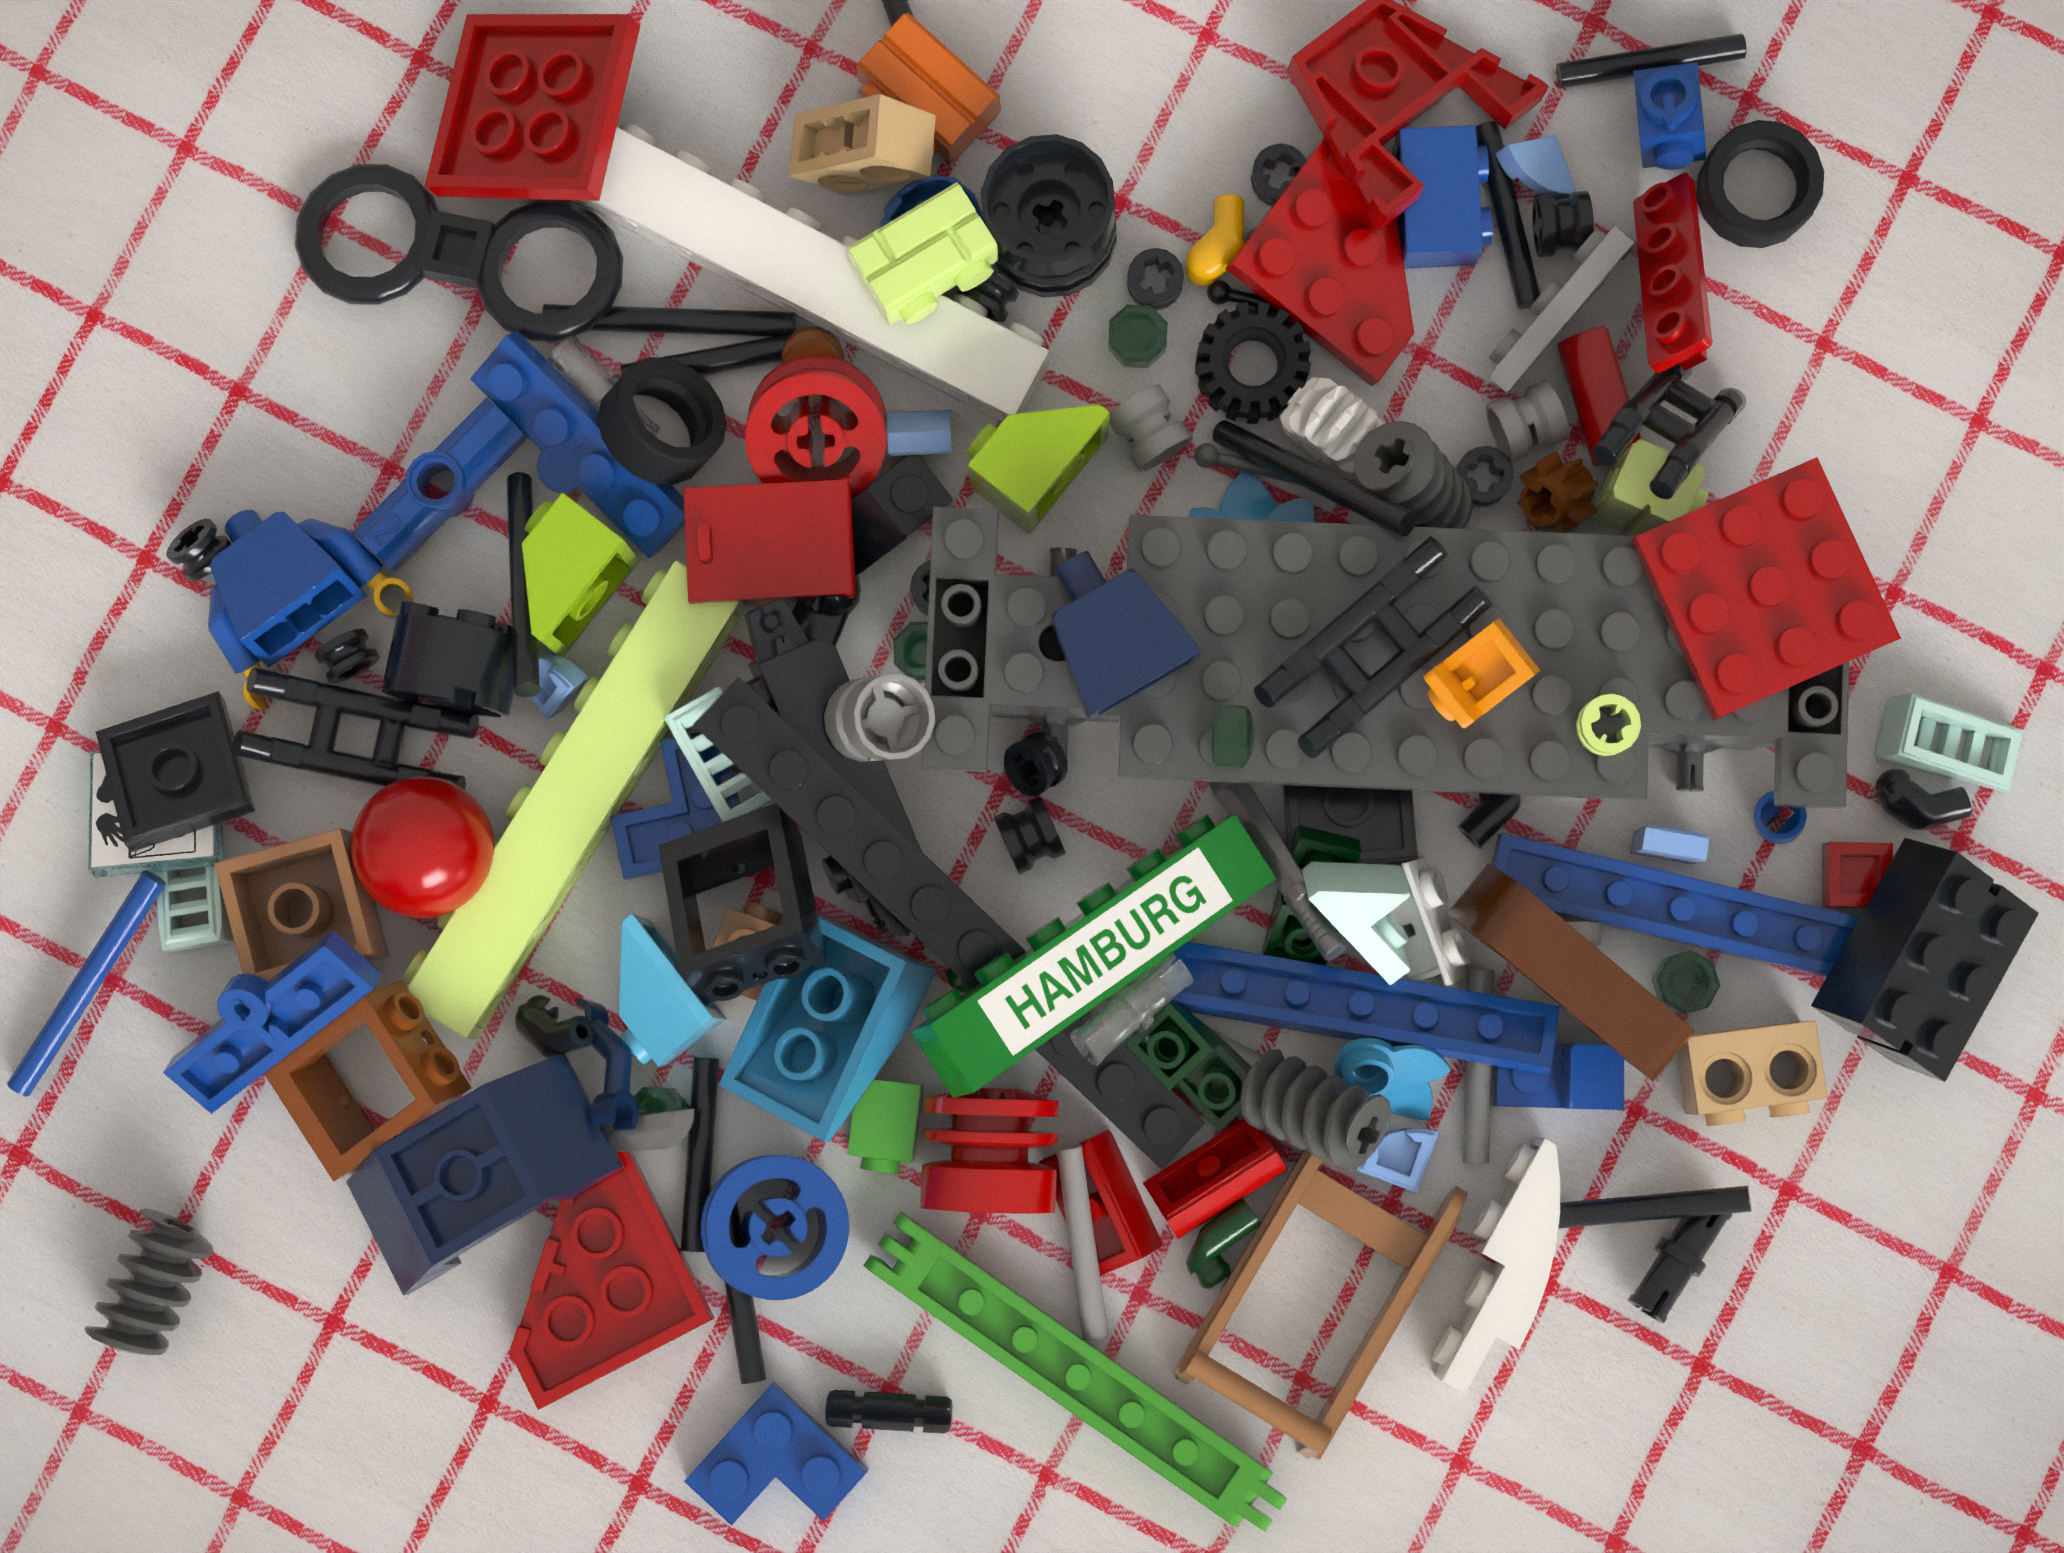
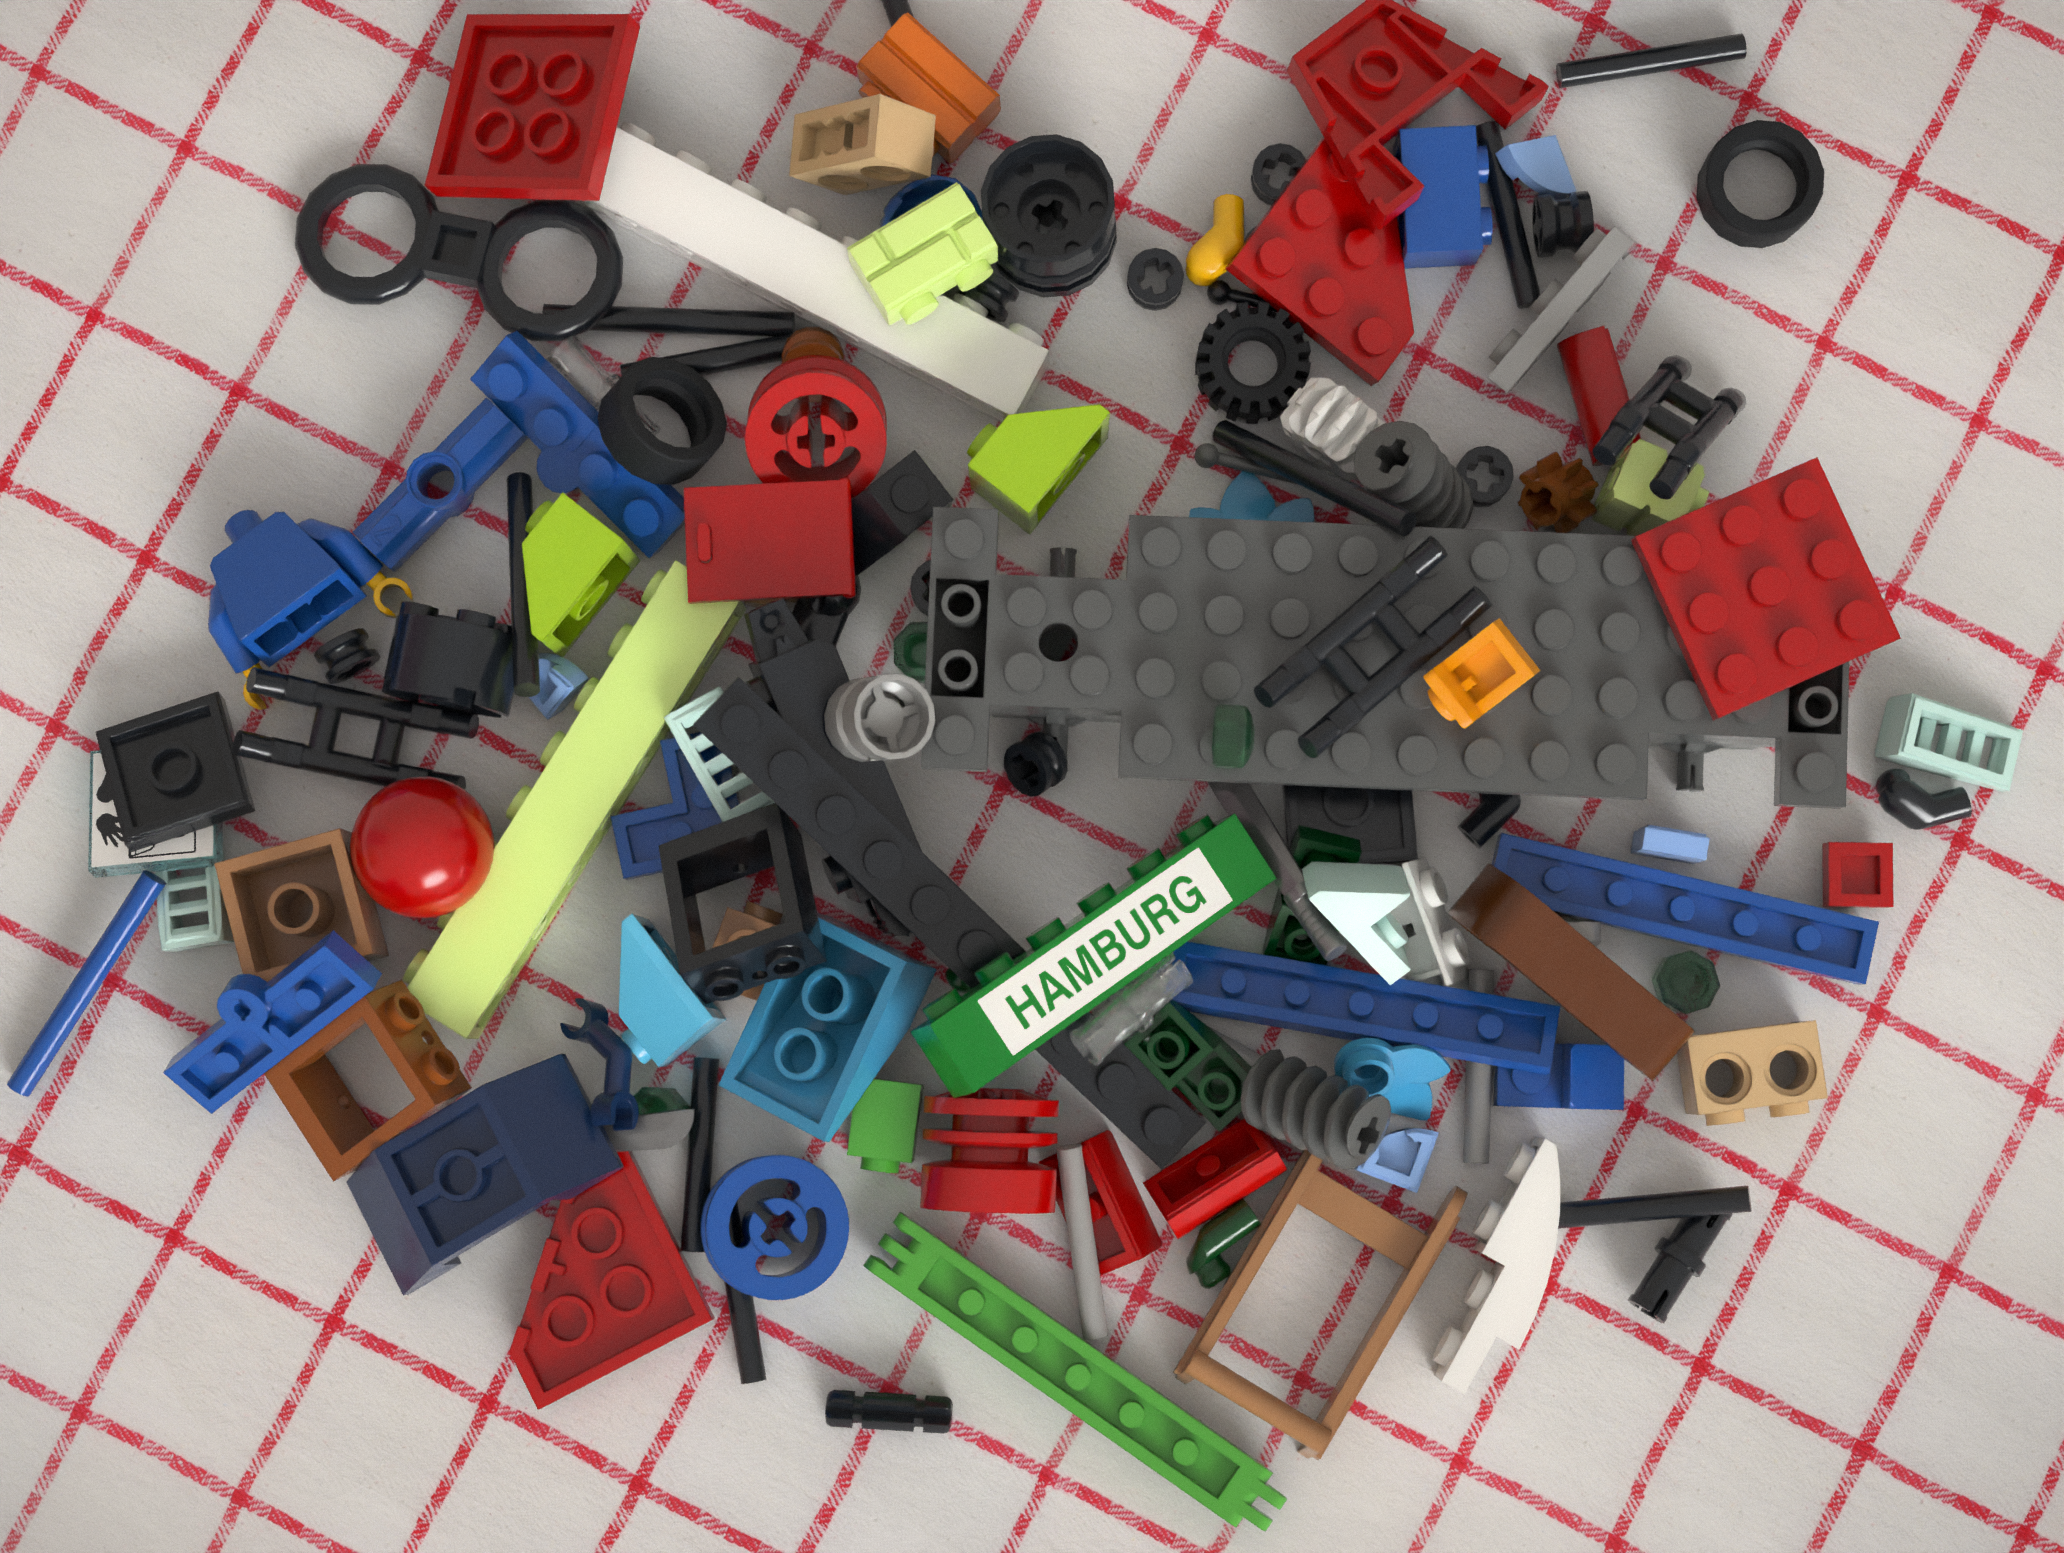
dark grey piece [85,1209,213,1355] -> none
black bush [166,518,232,581] -> none
black arm [515,995,595,1058] -> none
blue plate [684,1382,869,1526] -> none
light blue tile [887,410,952,456] -> none
black wheel [993,796,1066,875] -> none
dark blue torso [1051,551,1201,722] -> none
clear green tile [1108,304,1168,368] -> none
light grey wheel [1109,384,1193,472] -> none
light grey wheel [1486,380,1570,462] -> none
yellowish green bush [1576,694,1641,756] -> none
blue brick [1633,62,1706,170] -> none
red bracket [1633,172,1713,374] -> none
blue hinge [1753,791,1807,844] -> none
black piece [1811,838,2039,1082] -> none

